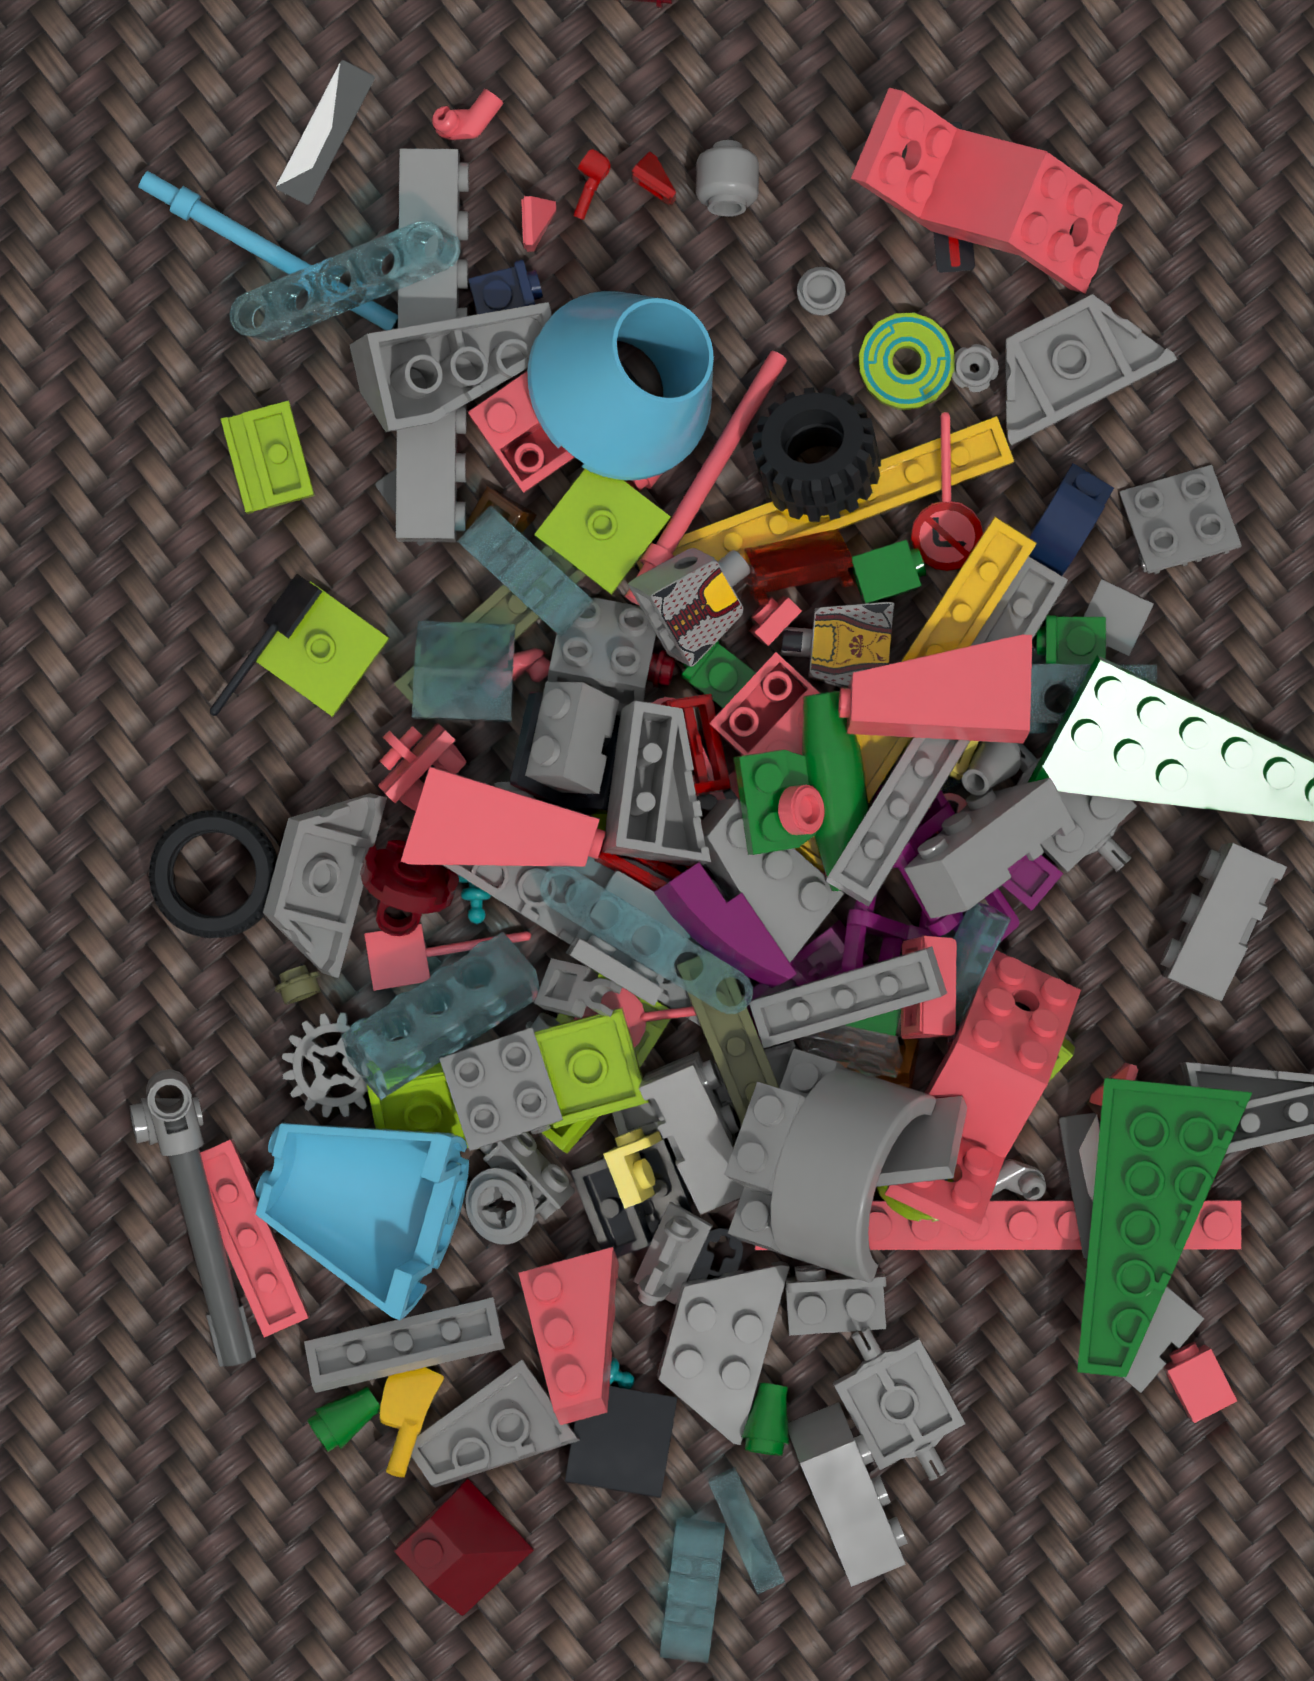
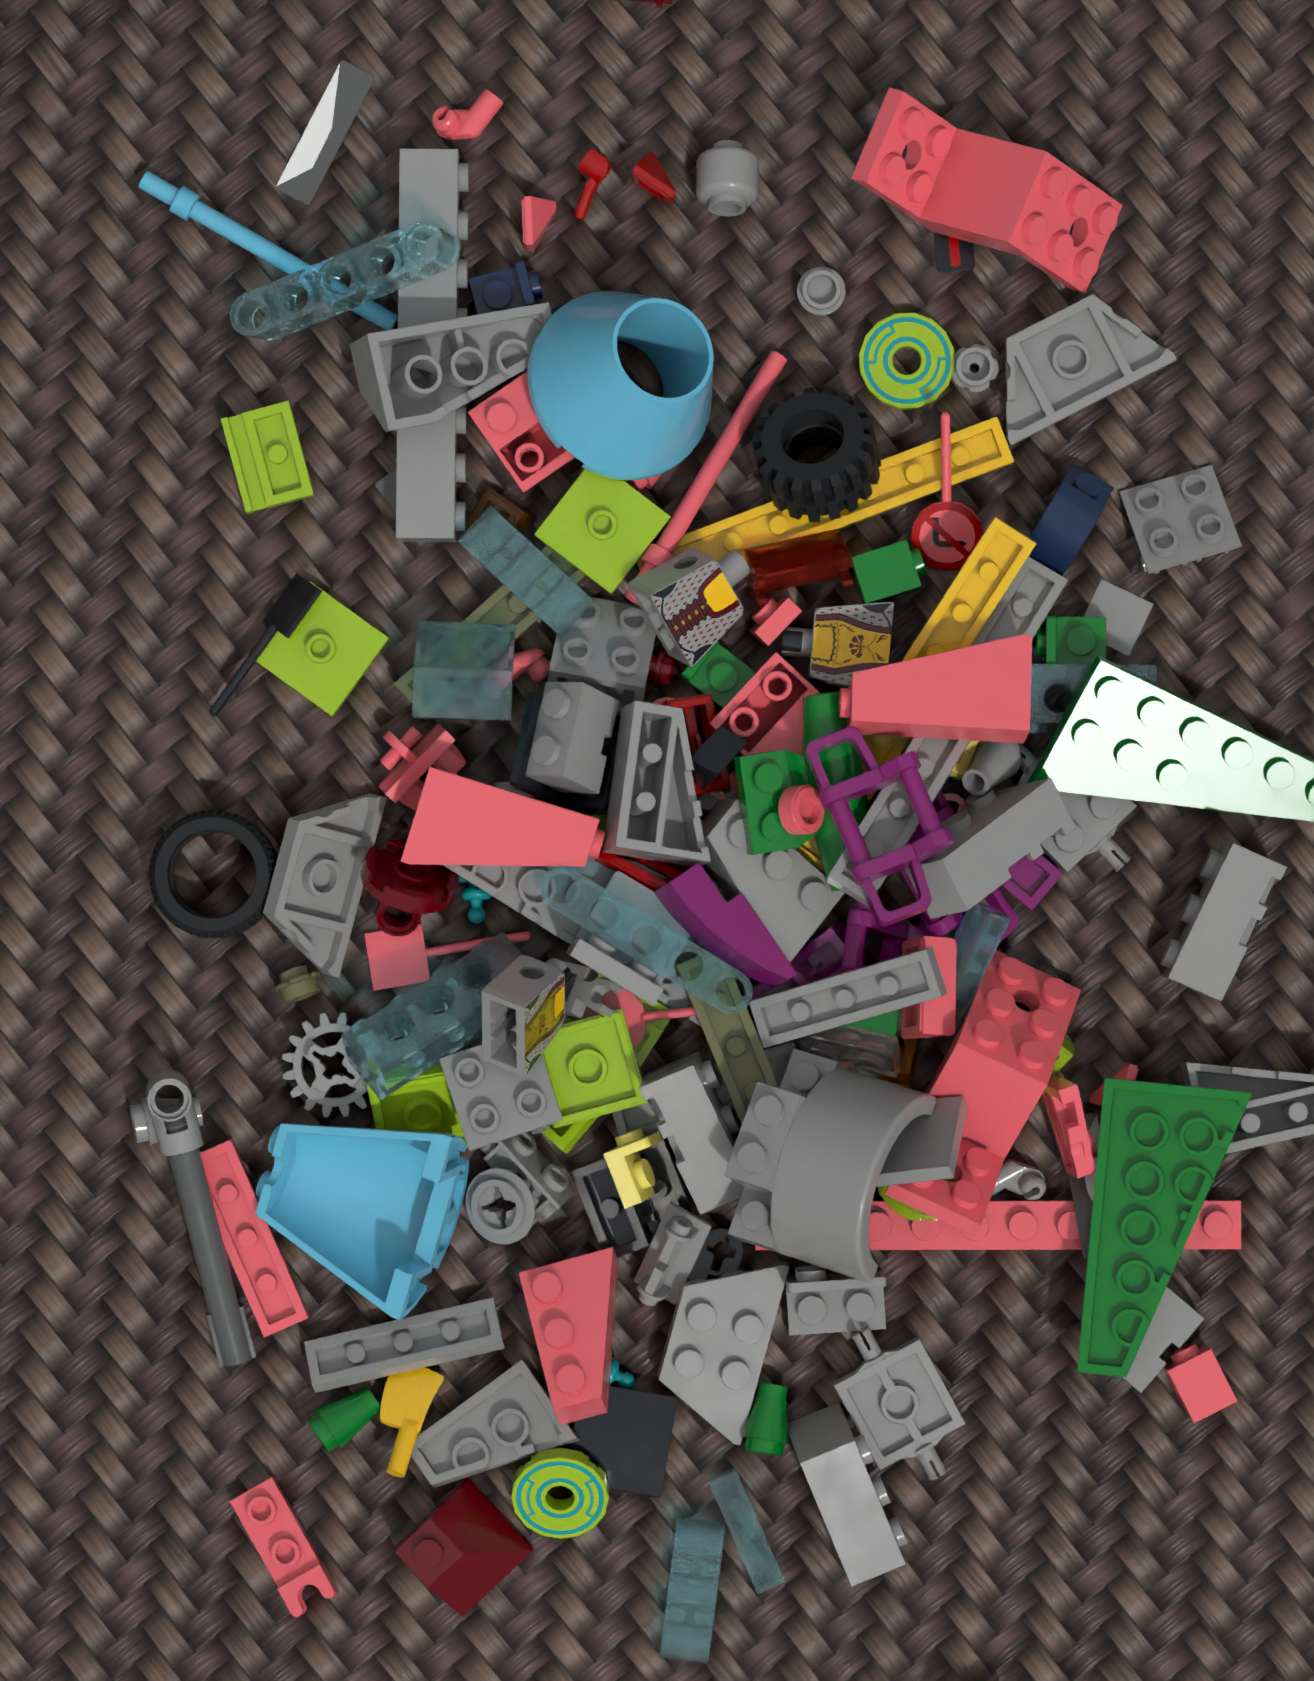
none -> coral plate [230,1476,339,1618]
none -> light grey torso [481,955,571,1077]
none -> lime tile [511,1448,609,1539]
none -> black slope [691,726,747,791]
none -> magenta bar [805,727,955,927]
none -> coral wing [1042,1075,1097,1179]

